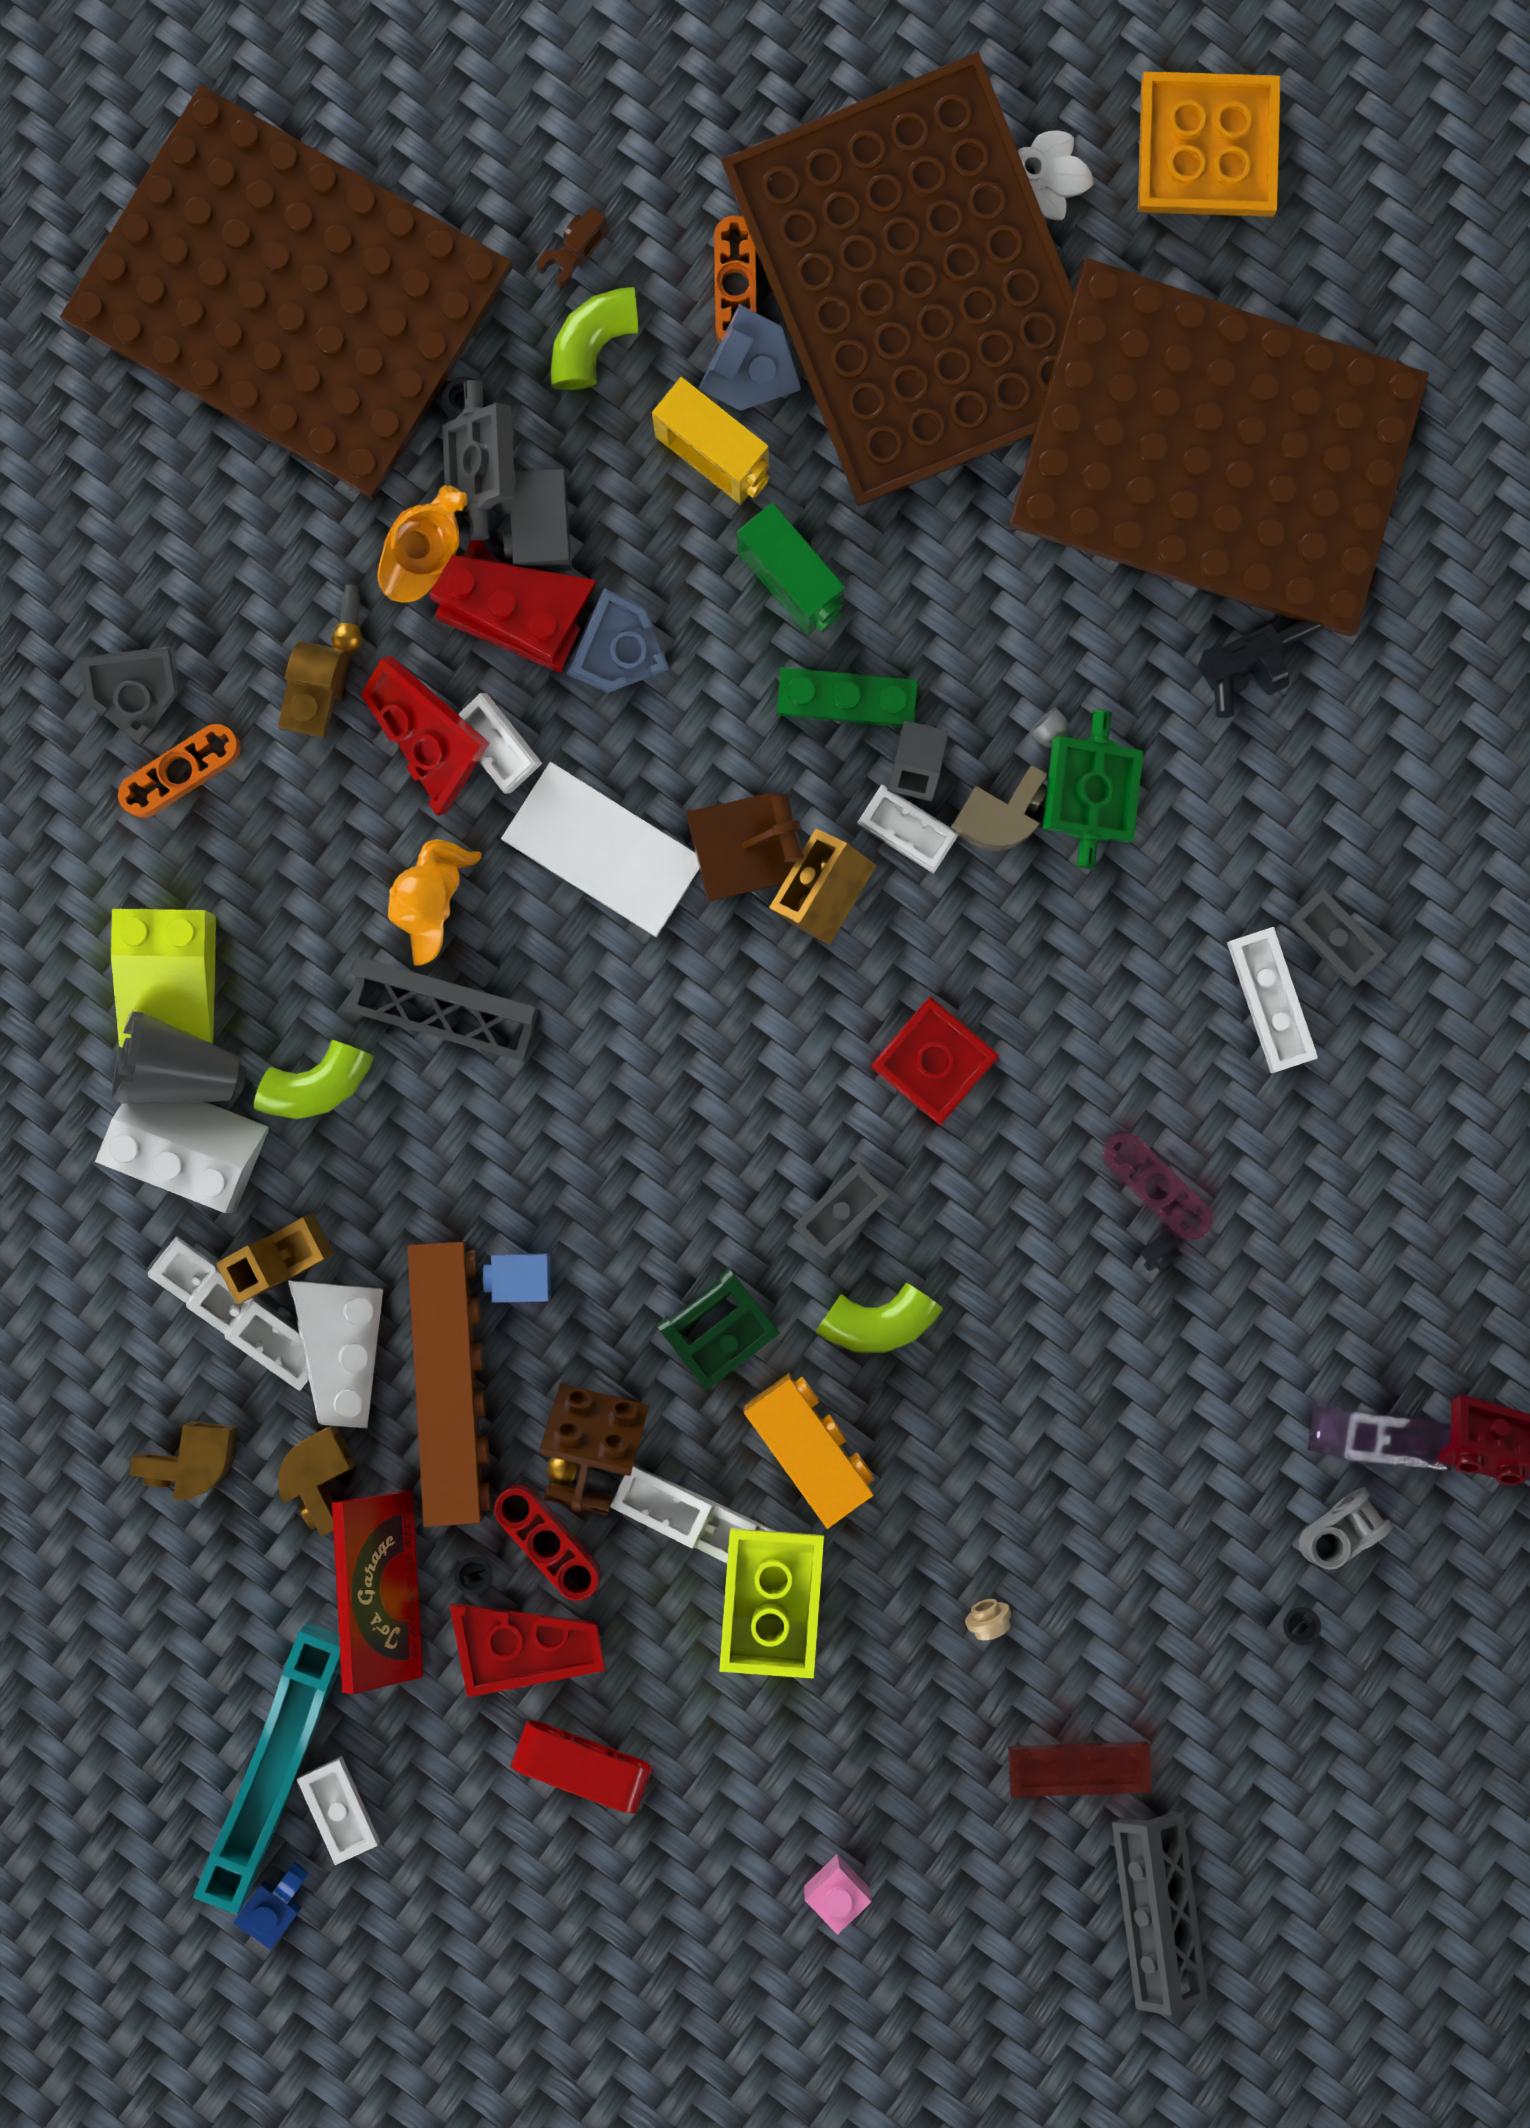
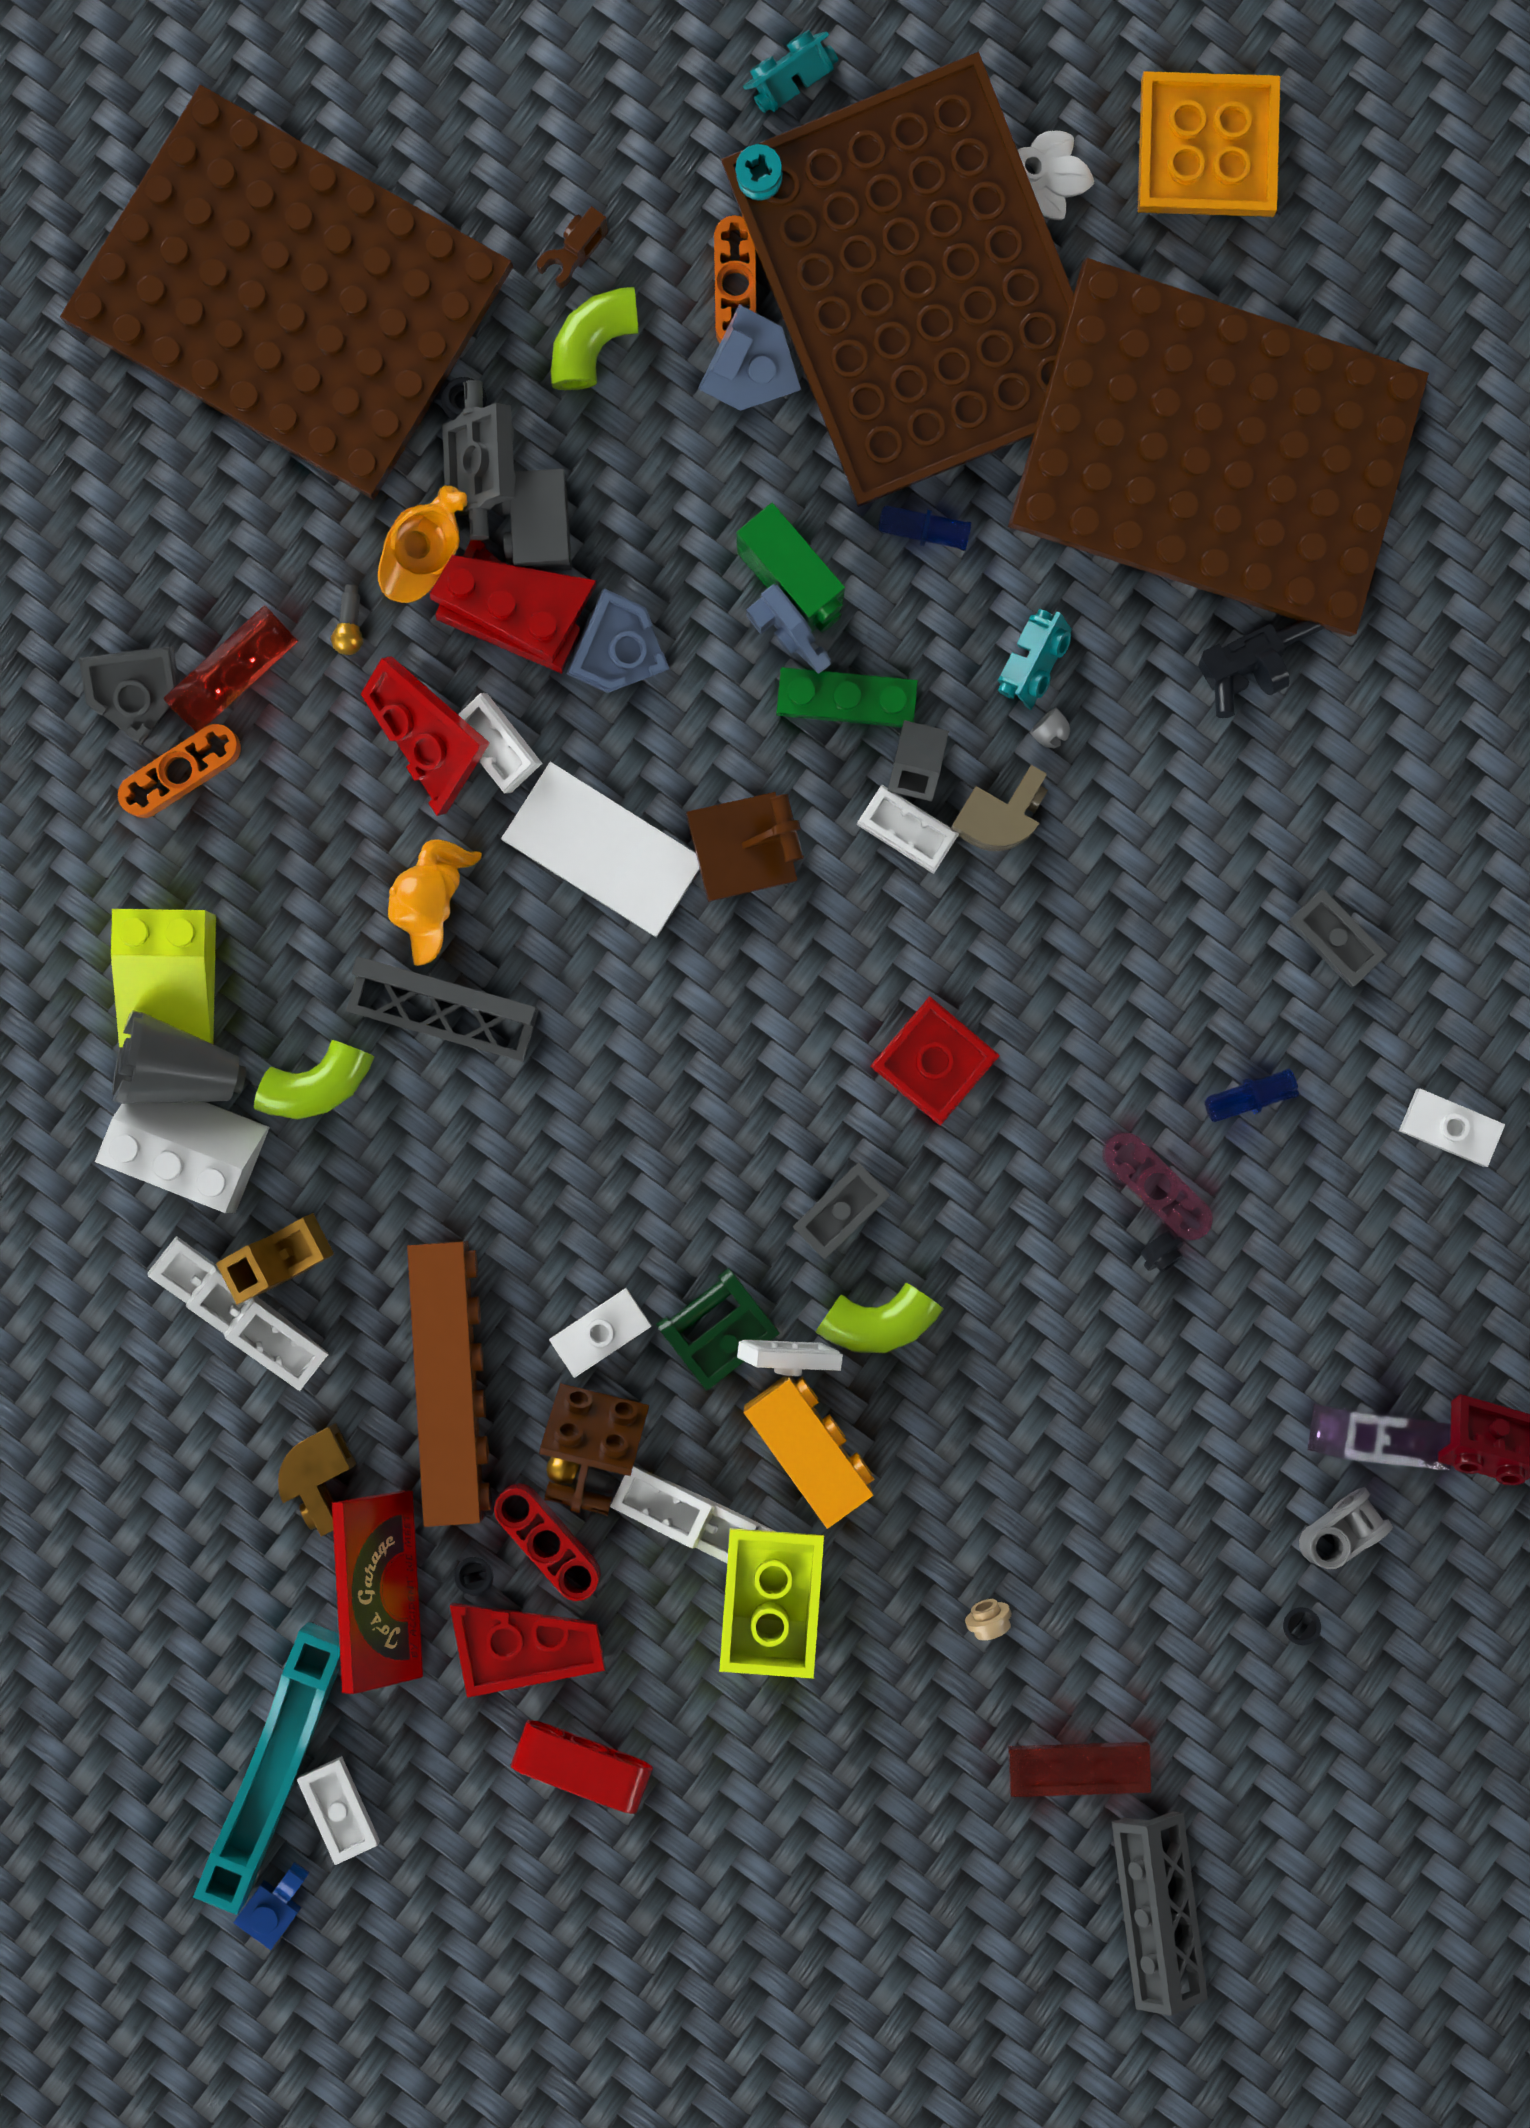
pearl gold brick [129,1421,238,1500] -> none
pearl gold brick [278,641,351,739] -> none
white wing [288,1280,383,1428] -> none
medium blue brick [483,1253,552,1302] -> none
yellow window [652,377,770,505] -> none
pearl gold brick [769,828,877,945] -> none
bright pink brick [804,1854,872,1935] -> none
green plate [1043,710,1143,869] -> none
white plate [1227,927,1318,1073] -> none
none -> clear red plate [163,605,298,733]
none -> white plate [549,1287,652,1378]
none -> teal wheel [735,144,783,201]
none -> white plate [737,1340,843,1376]
none -> teal hinge [743,30,838,113]
none -> sand blue plate [746,584,831,674]
none -> clear blue axle [878,505,972,551]
none -> teal hinge [997,609,1072,710]
none -> clear blue axle [1205,1069,1299,1122]
none -> white plate [1399,1088,1505,1167]

